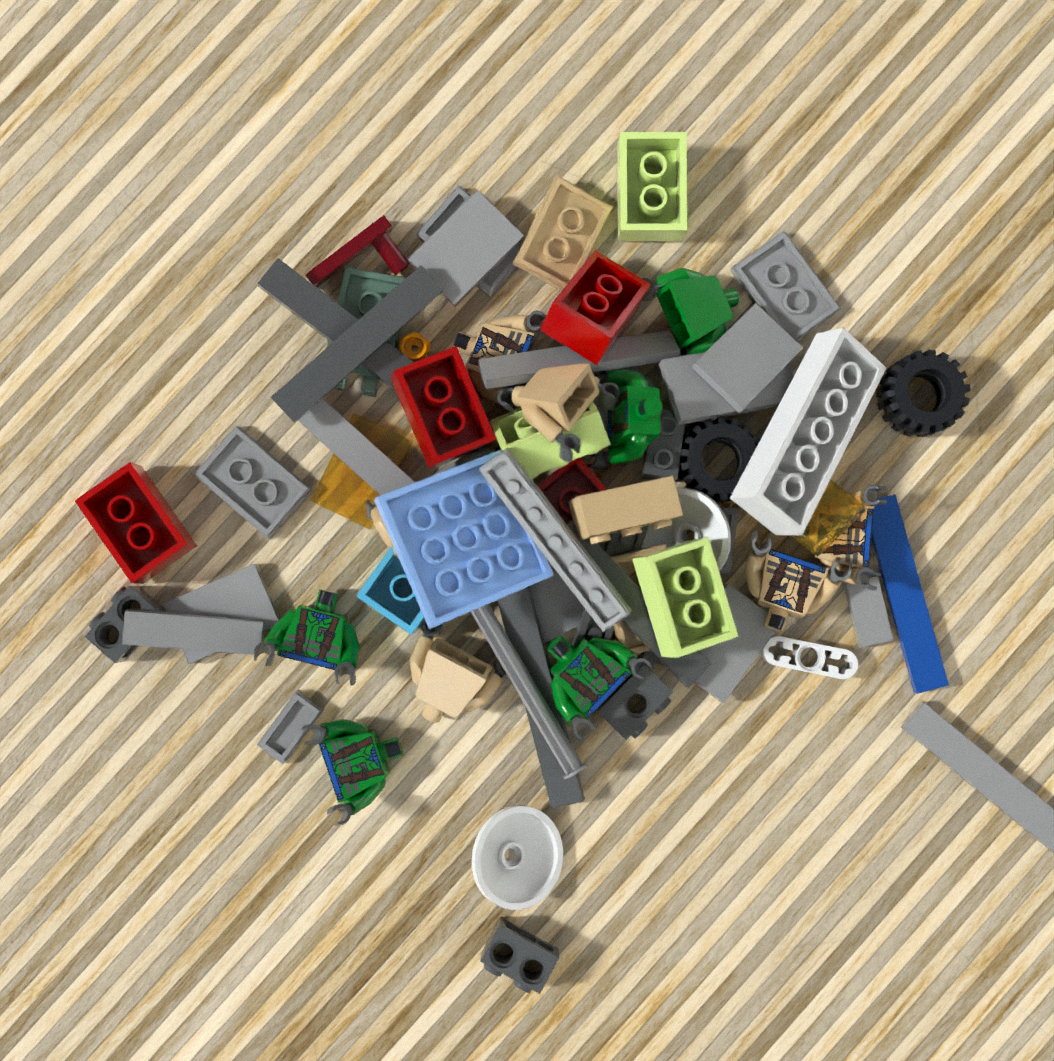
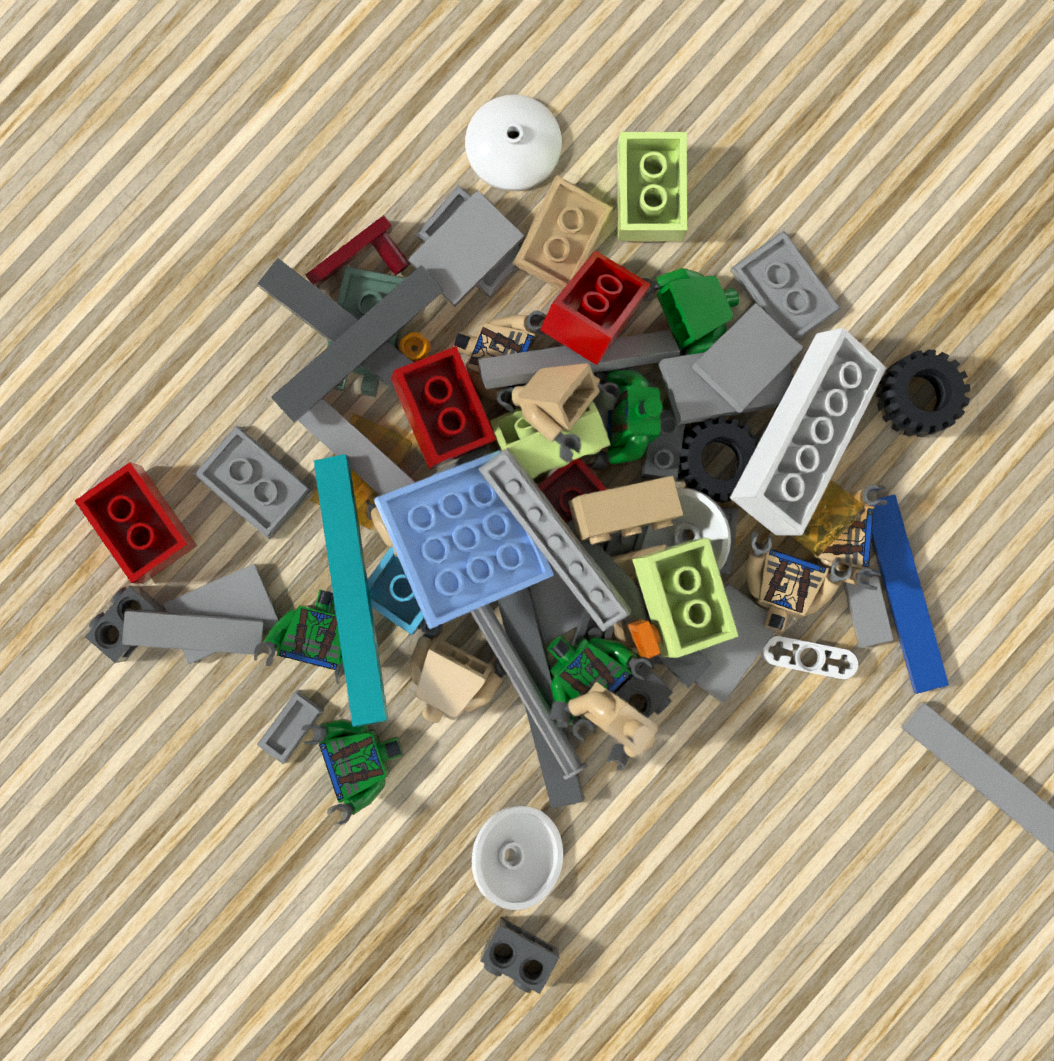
none -> teal tile [314,454,389,727]
none -> white dish [465,95,562,191]
none -> tan torso [548,682,658,771]
none -> orange plate [628,619,661,658]

